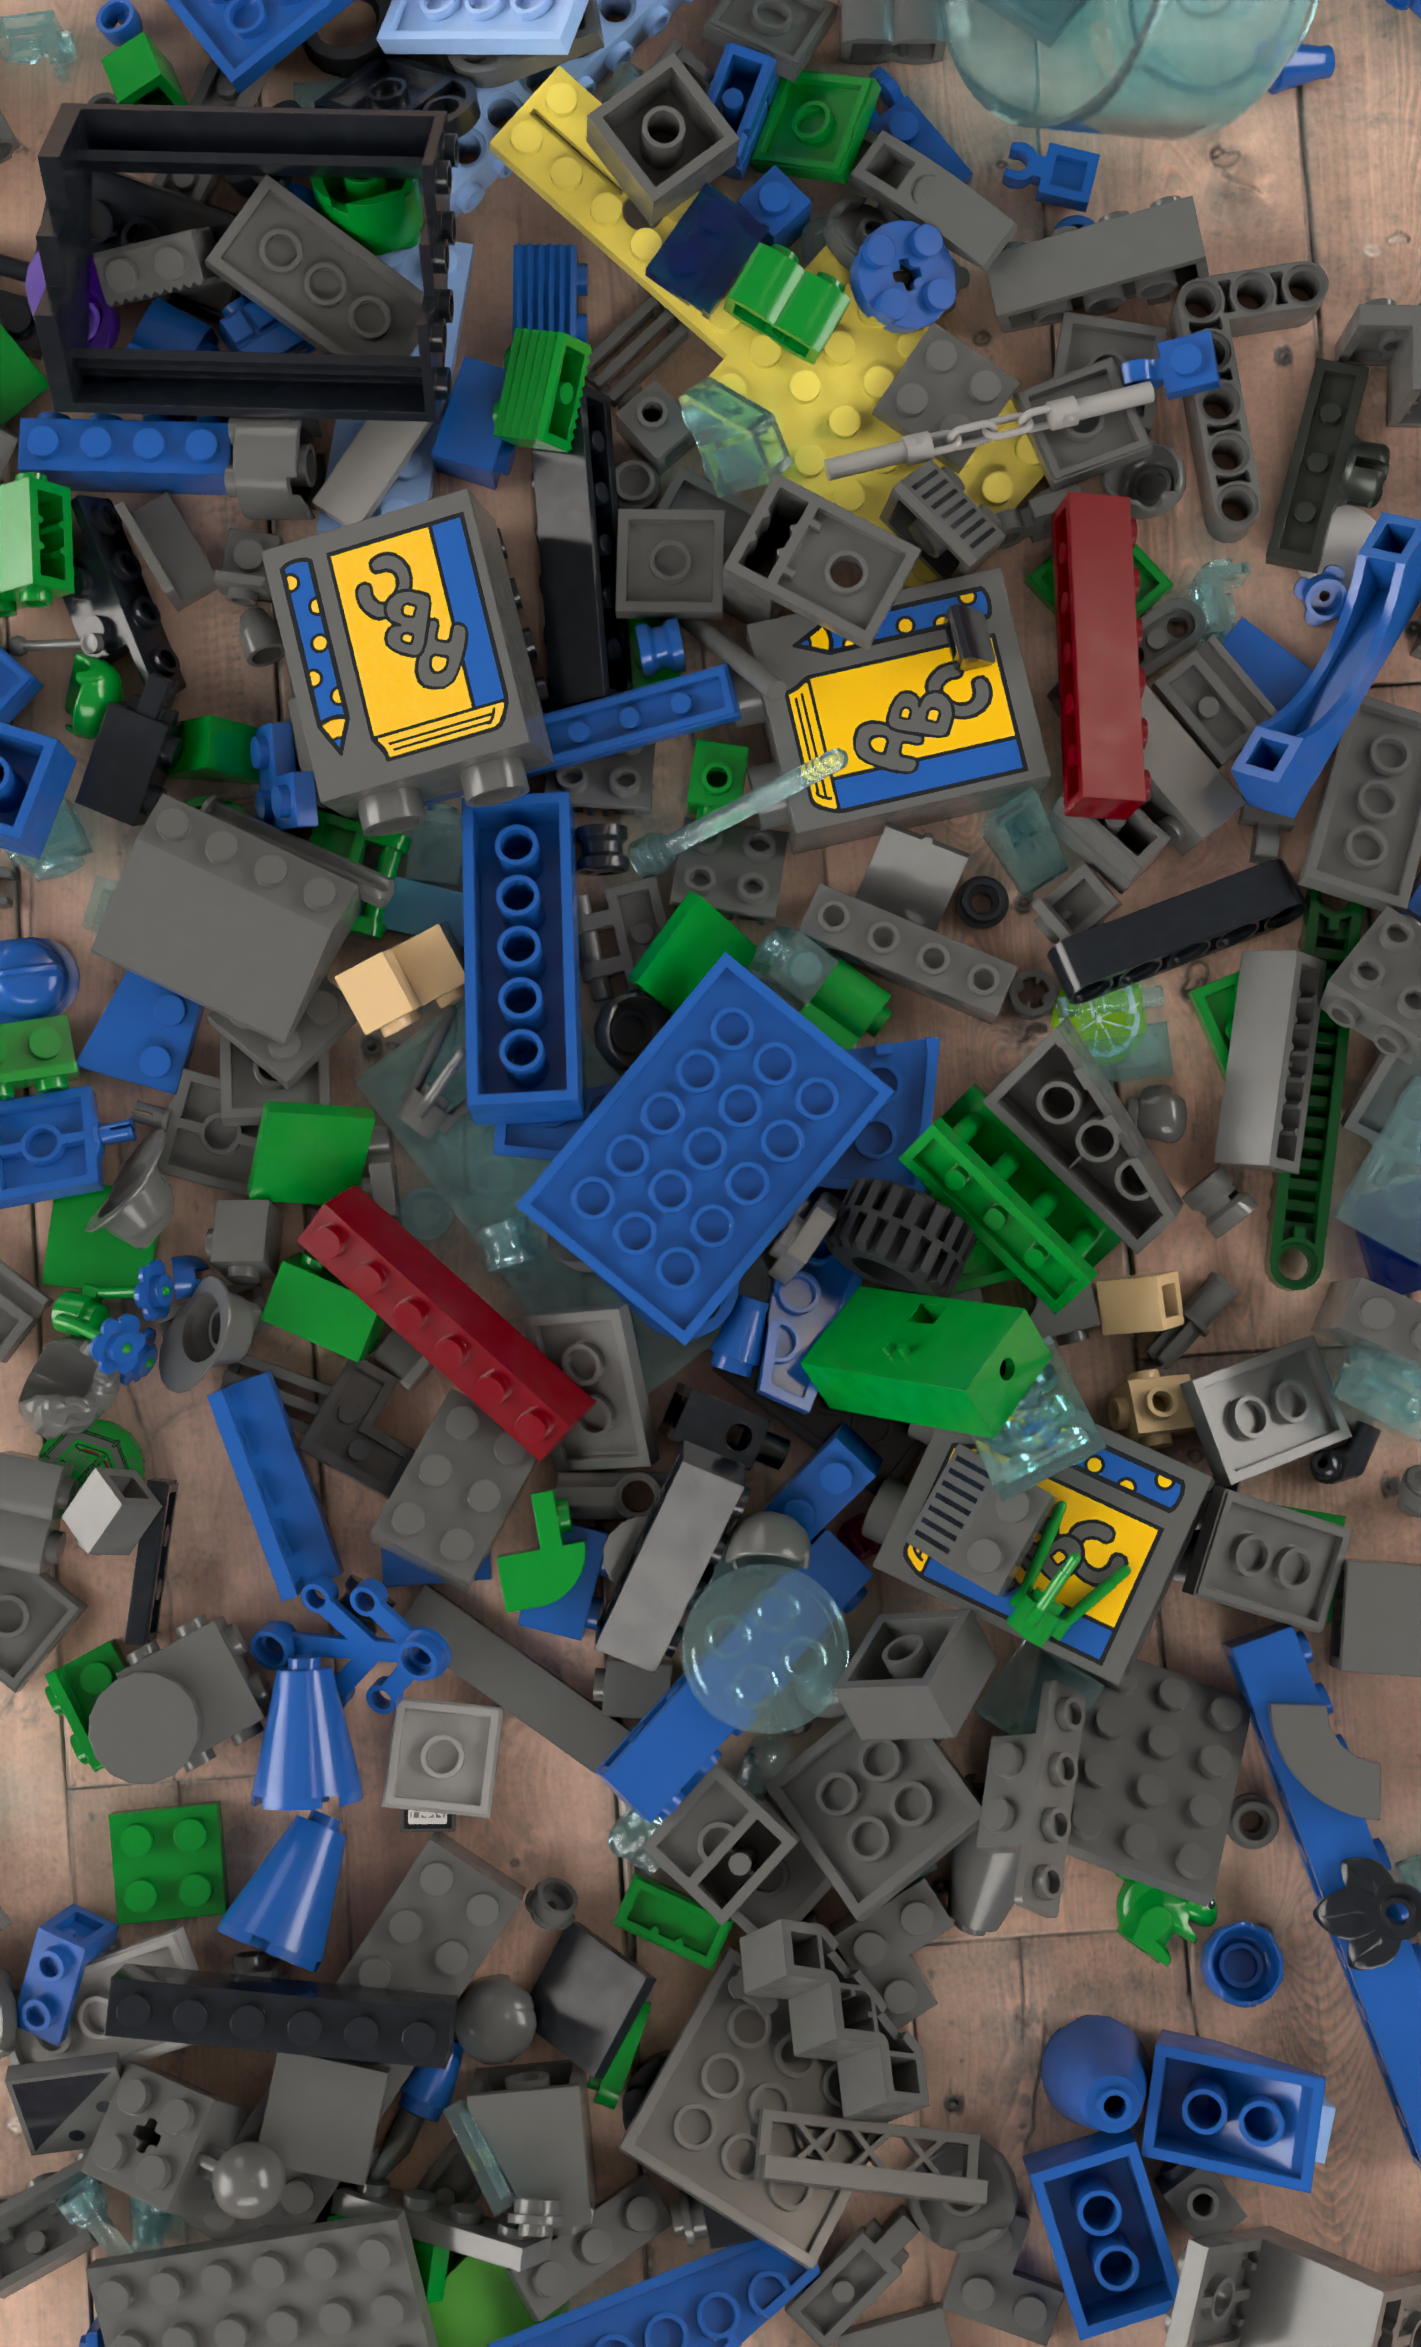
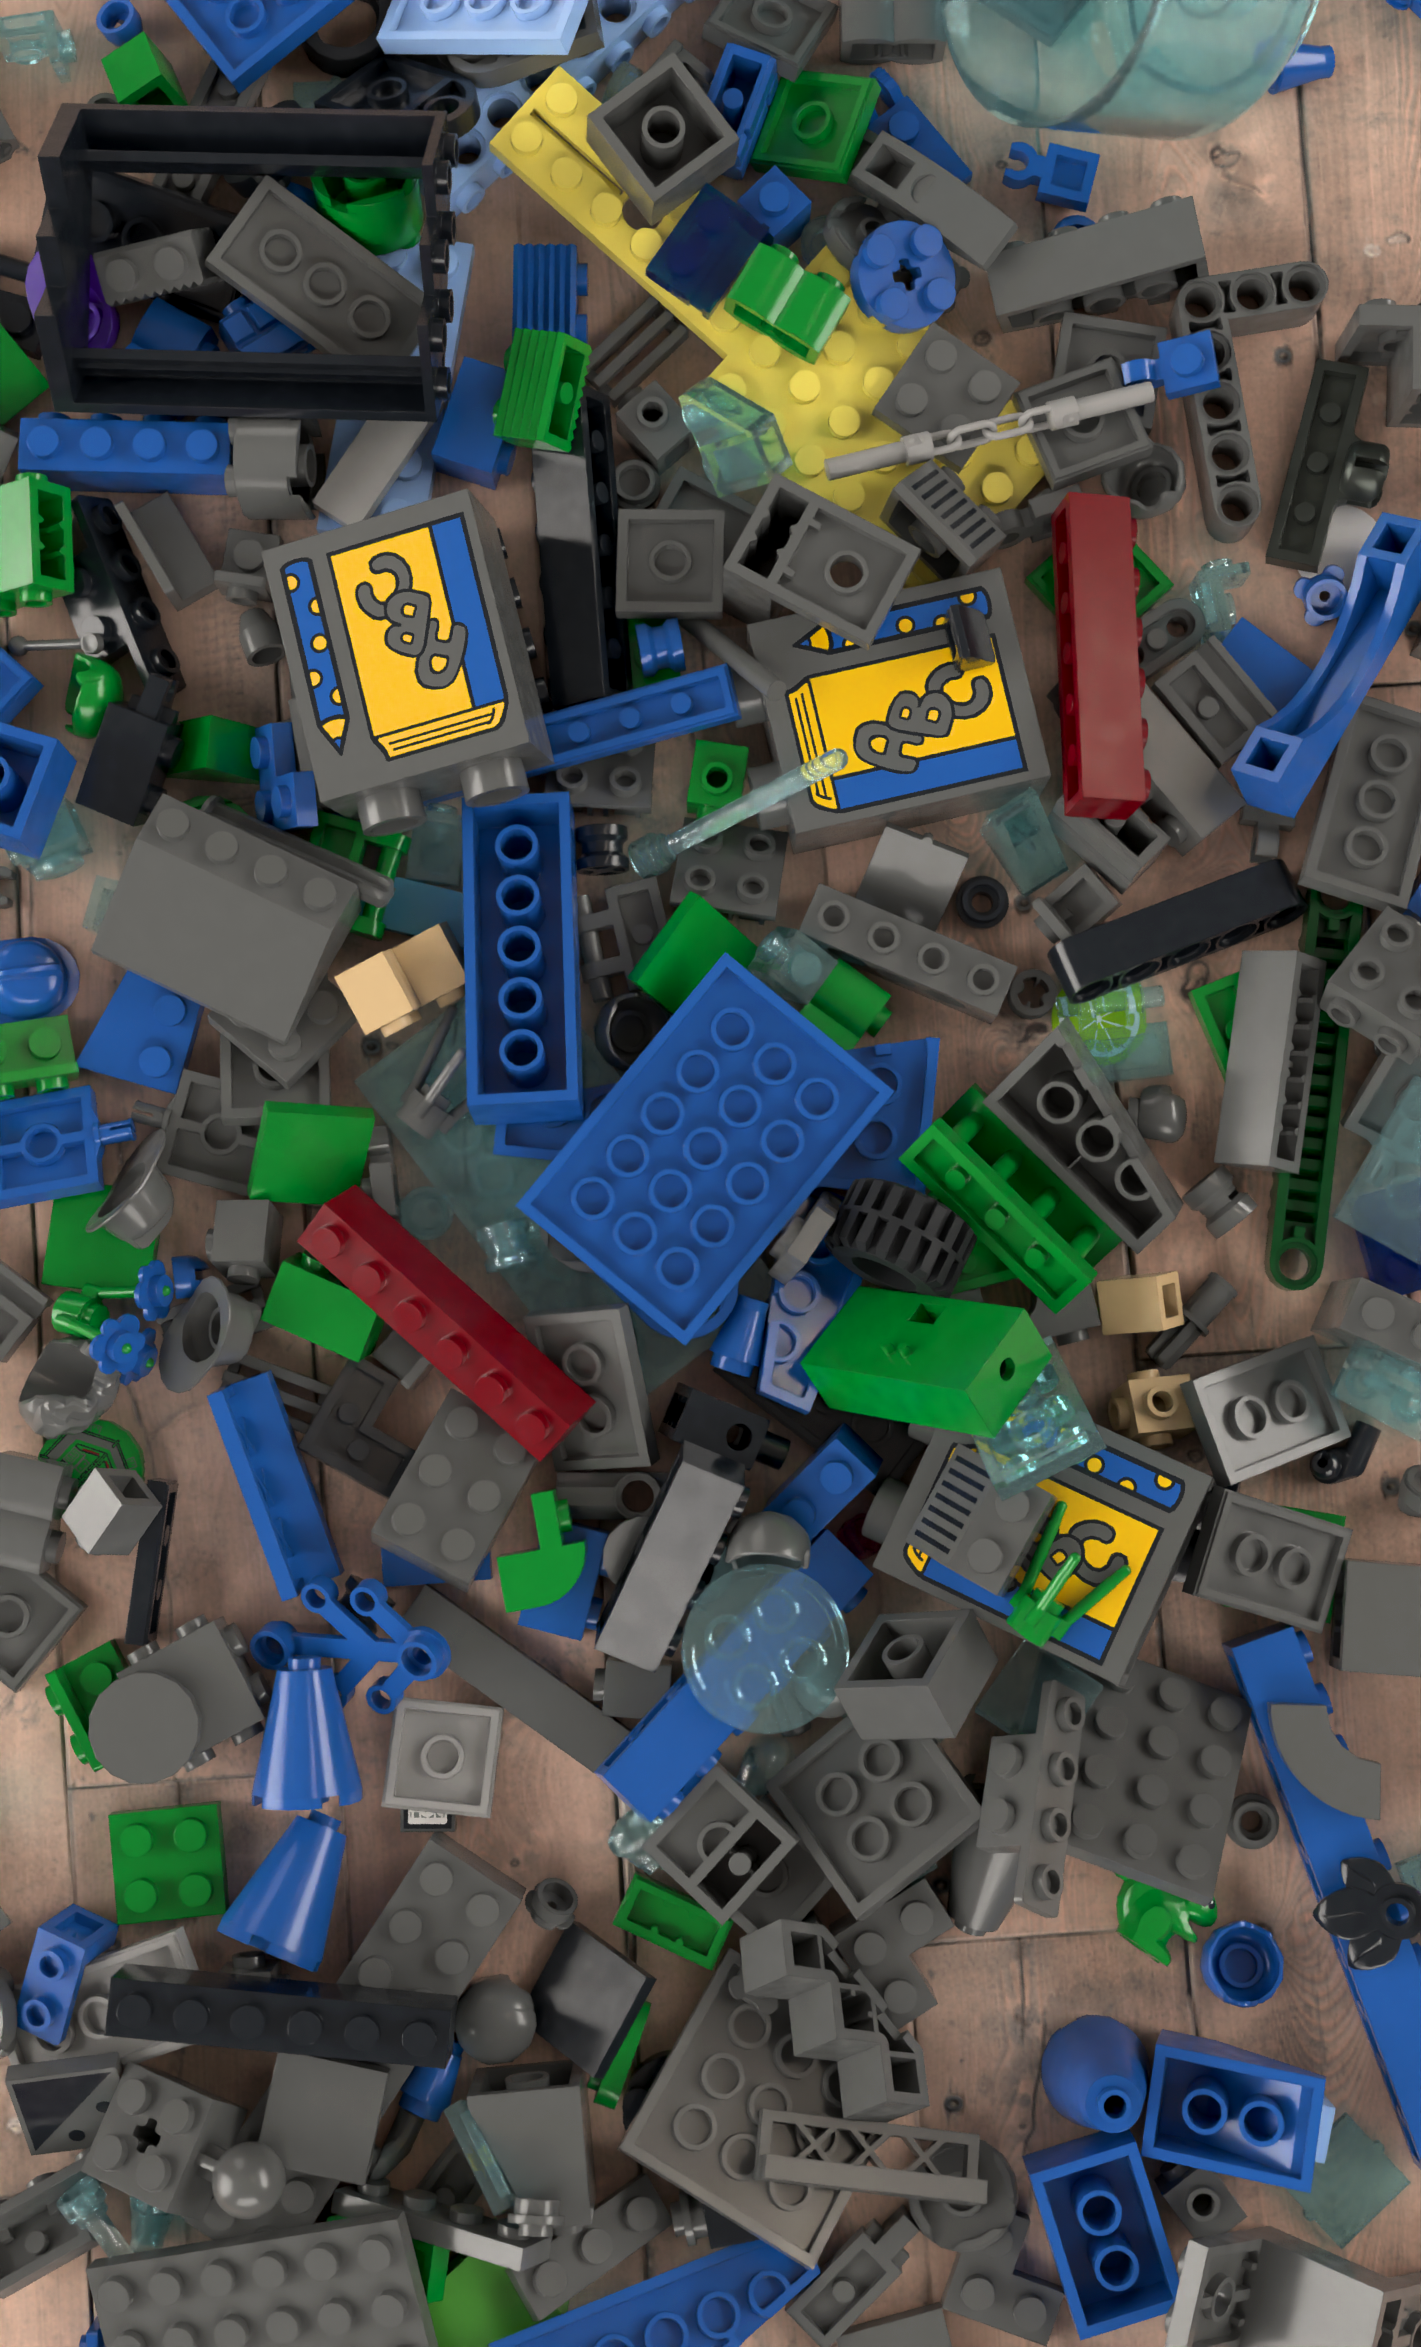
none -> clear light blue piece [1285,2112,1411,2249]

